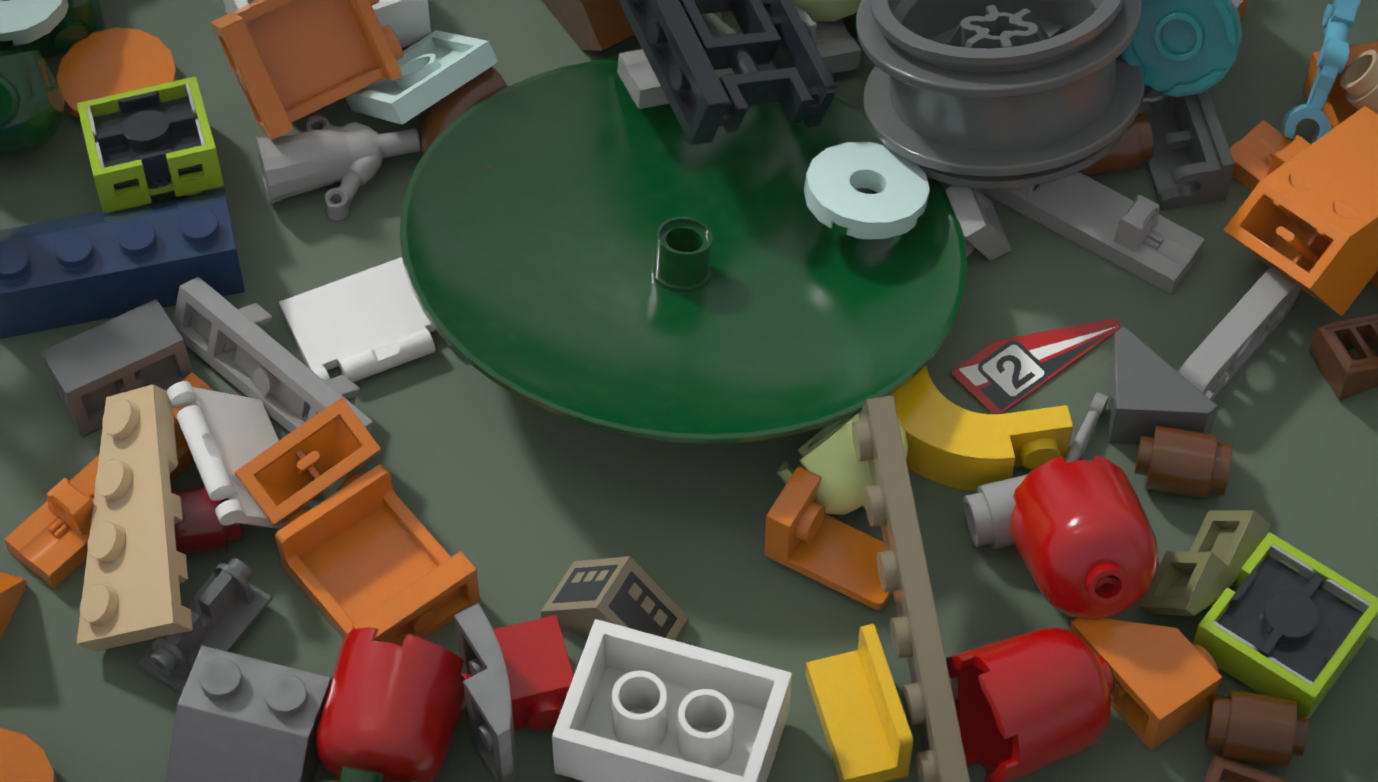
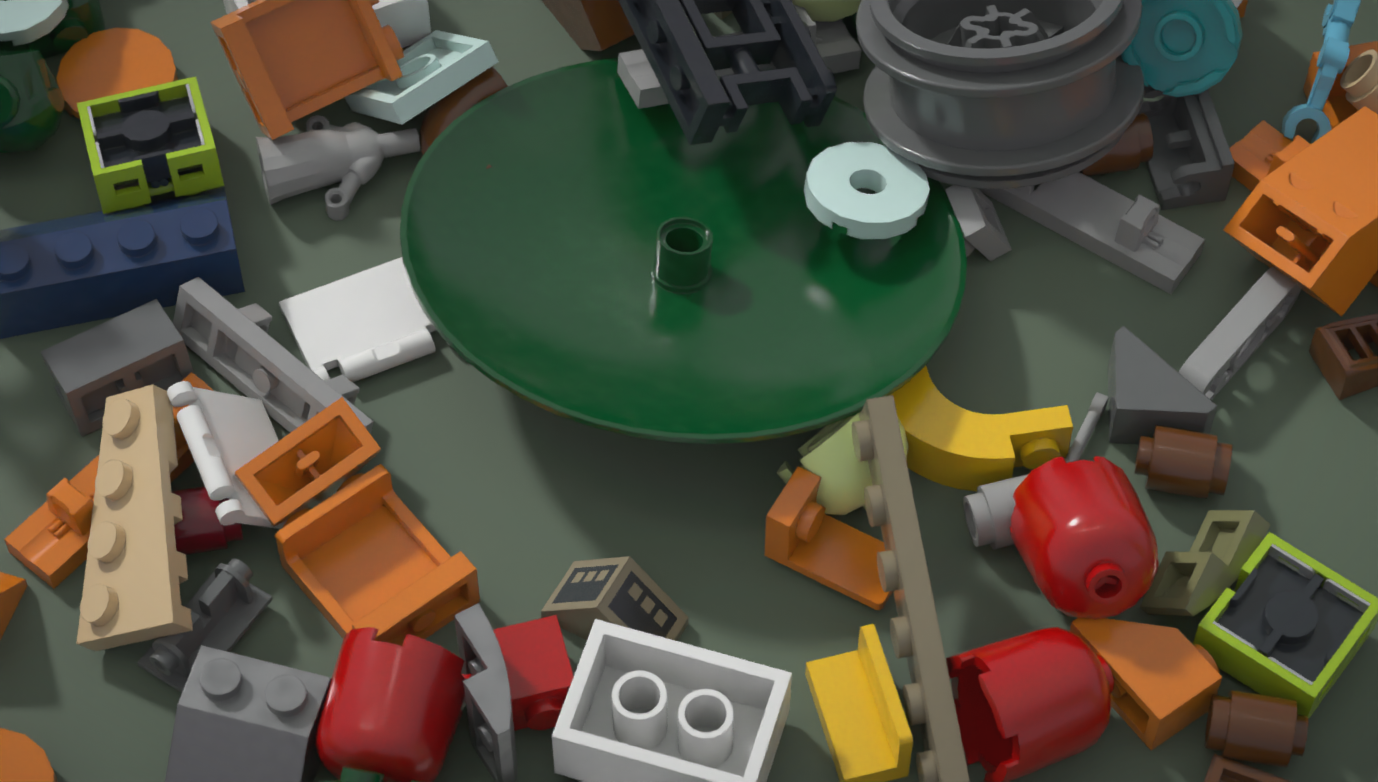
sticker [950,318,1123,415] -> none

